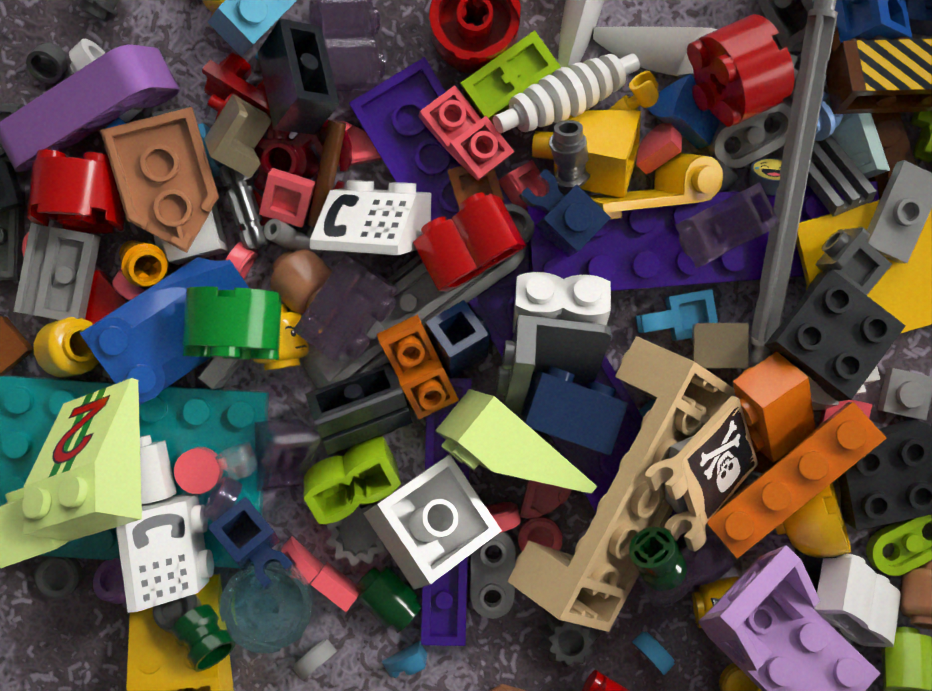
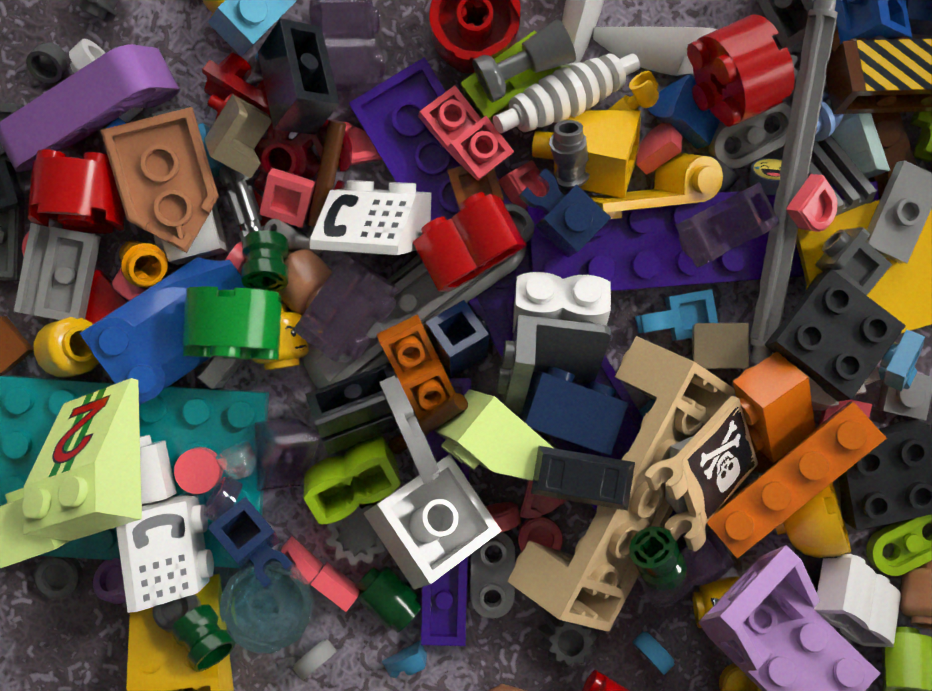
none -> dark green wheel [241,230,289,292]
none -> light grey tile [379,376,440,484]
none -> reddish brown piece [389,393,468,454]
none -> dark grey piece [472,19,576,103]
none -> black tile [531,446,635,511]
none -> coral tile [786,174,837,232]
none -> dark azure plate [878,329,925,391]

